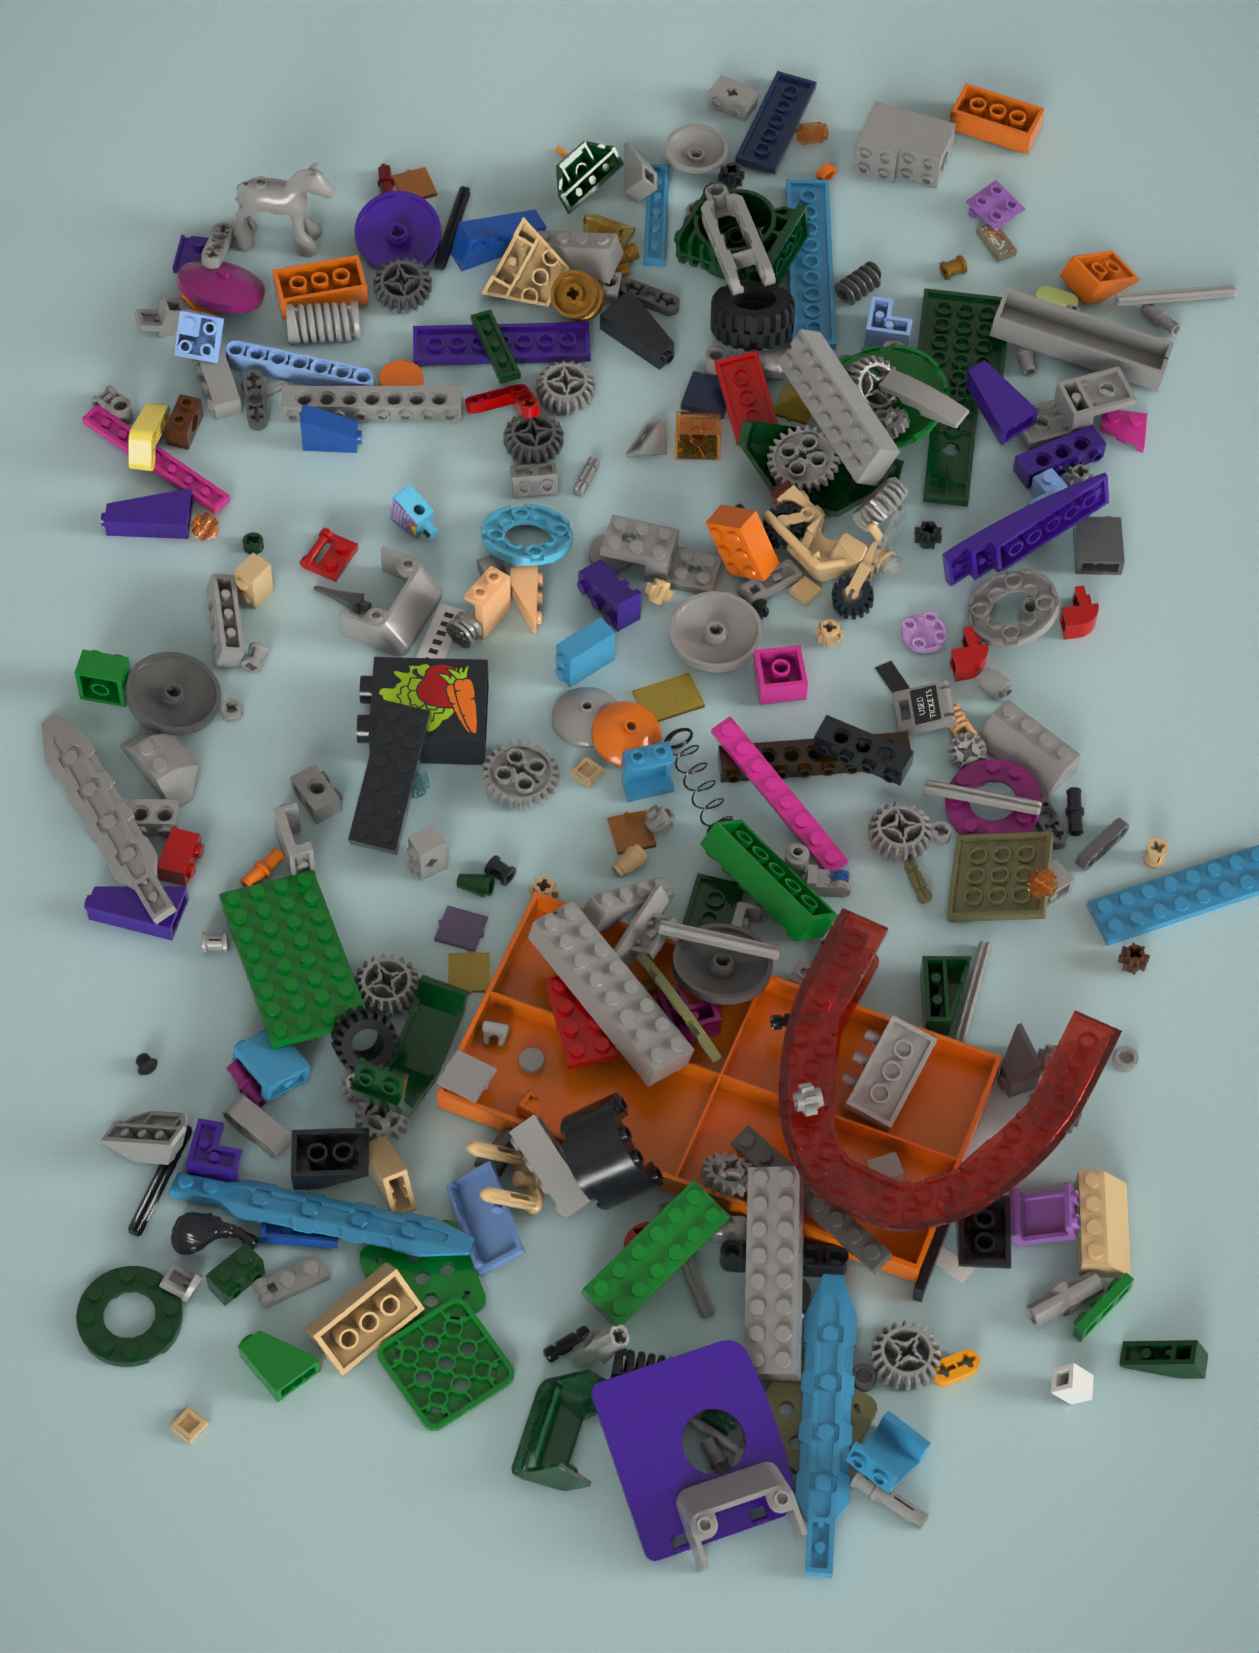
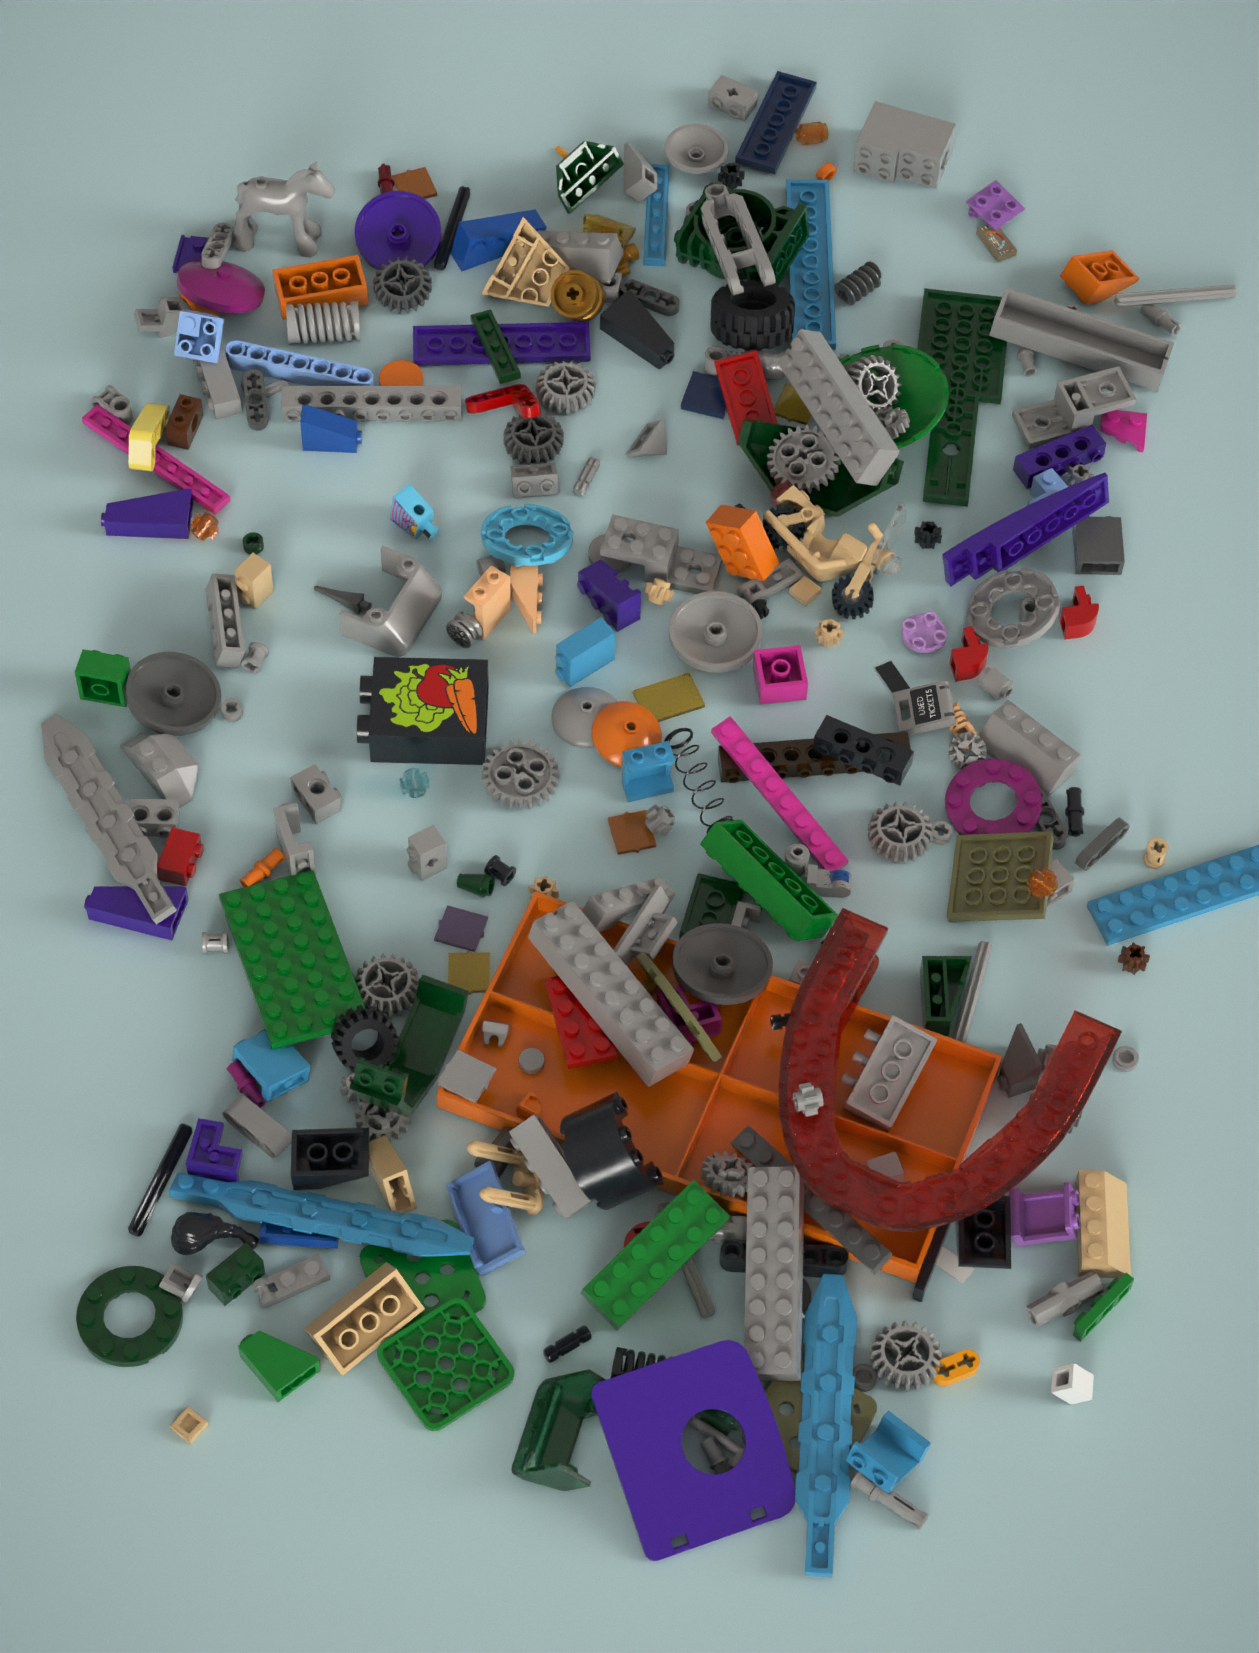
light grey wedge [101,1111,188,1165] -> none
black piece [135,1053,158,1075] -> none
red plate [299,528,358,582] -> none
black brick [348,700,432,855] -> none
white sticker [416,603,466,659] -> none
tan tile [570,756,604,788] -> none
light grey piece [570,1324,630,1368] -> none
tan cone [612,844,648,878] -> none
light grey axle [658,920,781,960] -> none
clear orange slope [675,411,721,460] -> none
light grey windscreen [676,1462,808,1572] -> none
light grey gear [852,477,908,532] -> none
light blue brick [864,296,913,347] -> none
light grey slope [879,369,969,429] -> none
olive axle [904,859,932,904] -> none
light grey axle [923,780,1042,815] -> none
pearl gold bush [939,255,968,281] -> none
orange brick [950,83,1045,155] -> none
dark purple slope [966,360,1038,445] -> none
yellowish green tile [1036,286,1079,307] -> none
dark green slope [1119,1340,1208,1379] -> none

